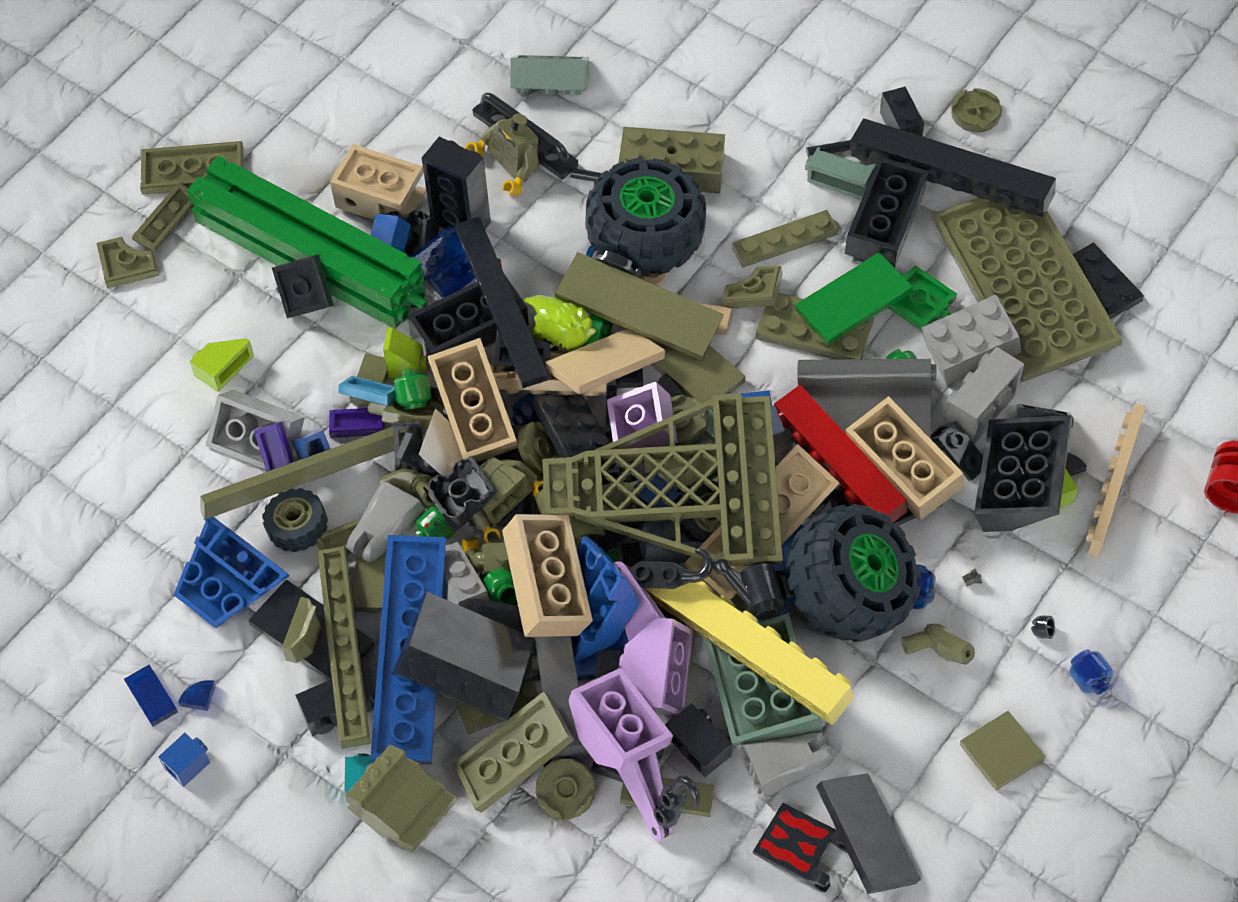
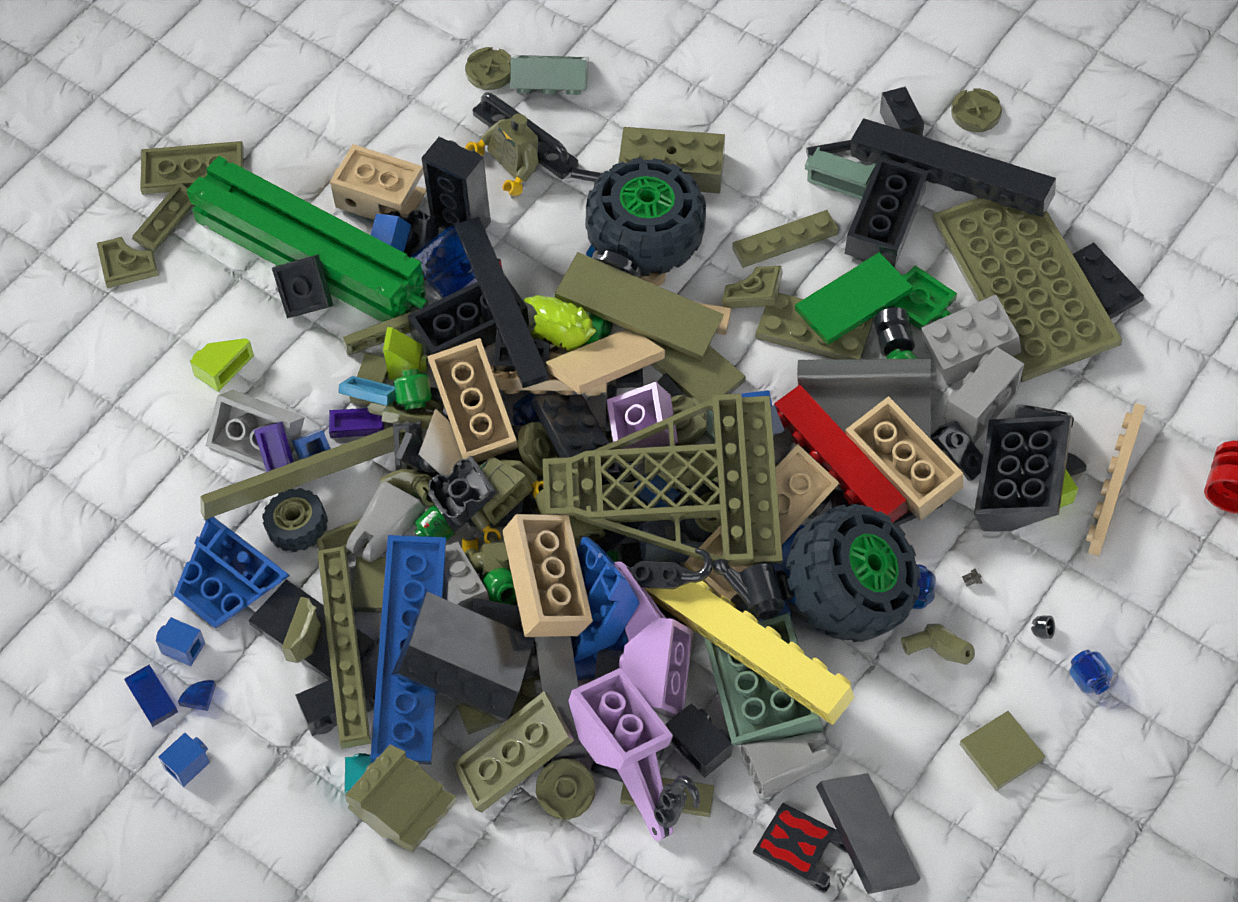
none -> blue brick [155,617,205,666]
none -> olive tile [343,310,417,355]
none -> olive tile [465,47,511,90]
none -> black wheel [874,307,915,357]

